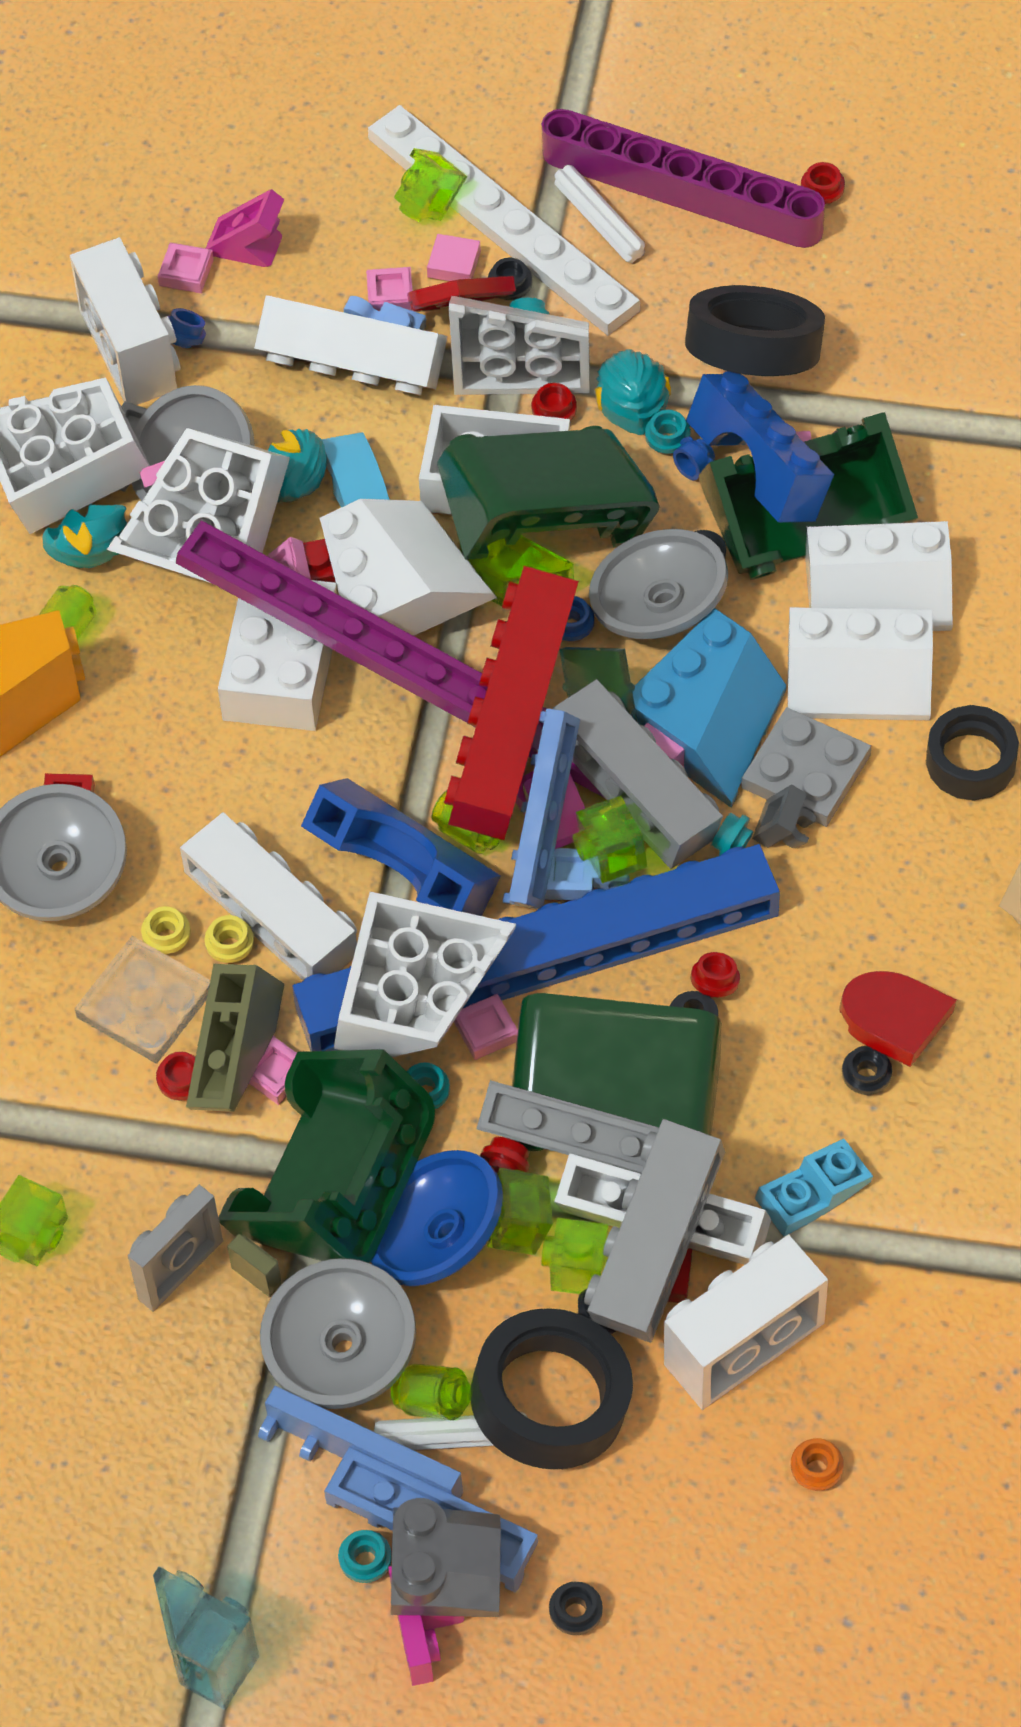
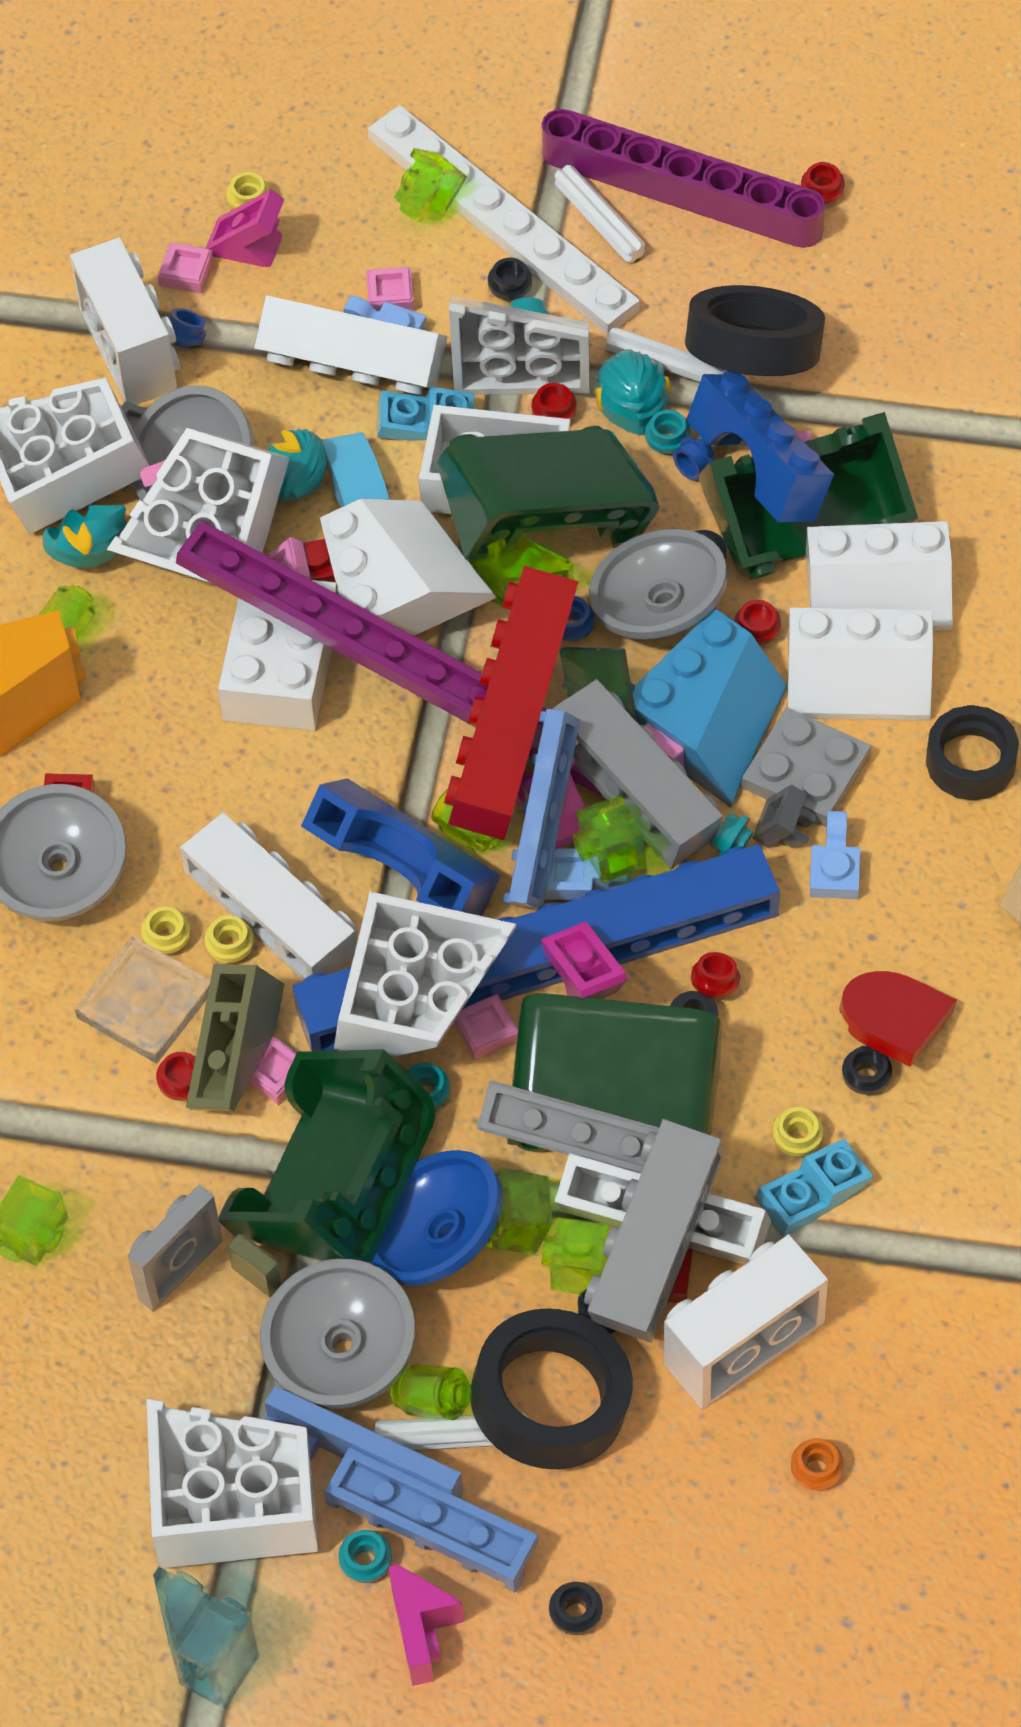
flat silver slope [391,1498,501,1617] -> none
red tile [407,276,516,312] -> none
bright pink tile [427,234,481,281] -> none
red plate [480,1137,530,1181] -> none
none -> white wedge [146,1399,319,1568]
none -> light yellow plate [226,172,270,209]
none -> medium azure slope [377,386,474,440]
none -> dark pink slope [541,921,627,999]
none -> white axle [606,327,726,382]
none -> red plate [734,600,781,645]
none -> light yellow plate [773,1107,823,1157]
none -> light blue plate [809,811,860,899]

